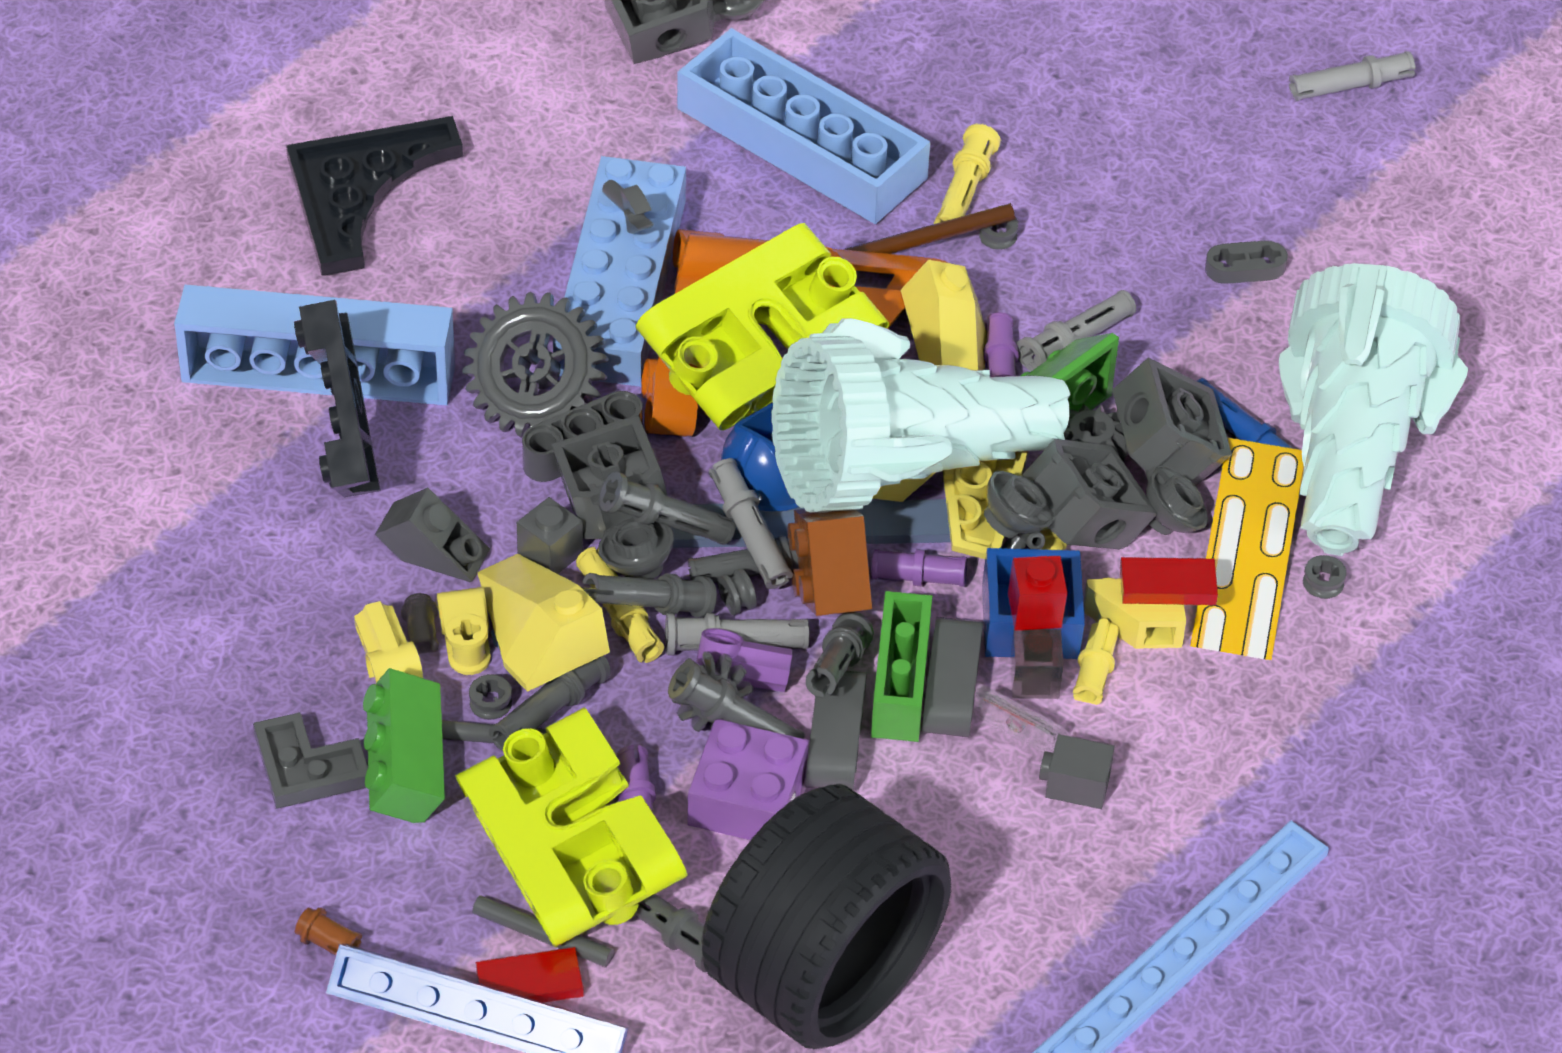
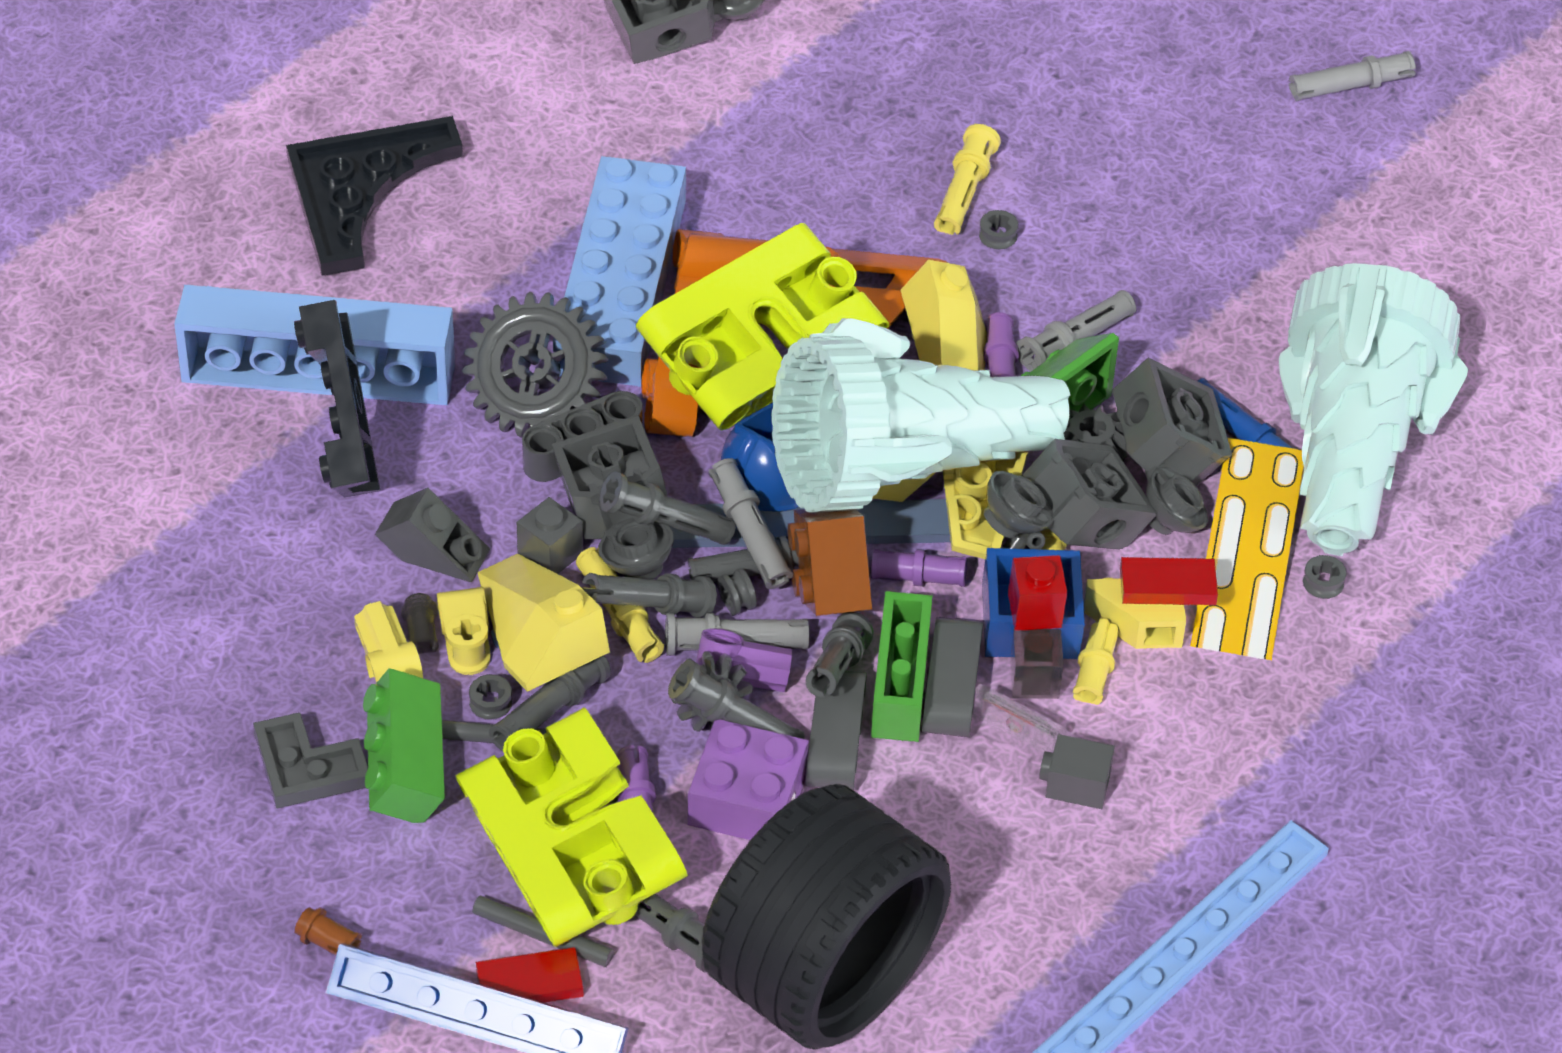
dark grey bar [602,180,654,234] -> none
light blue brick [677,28,930,224] -> none
reddish brown bar [844,203,1015,254] -> none
dark grey beam [1205,240,1288,284] -> none

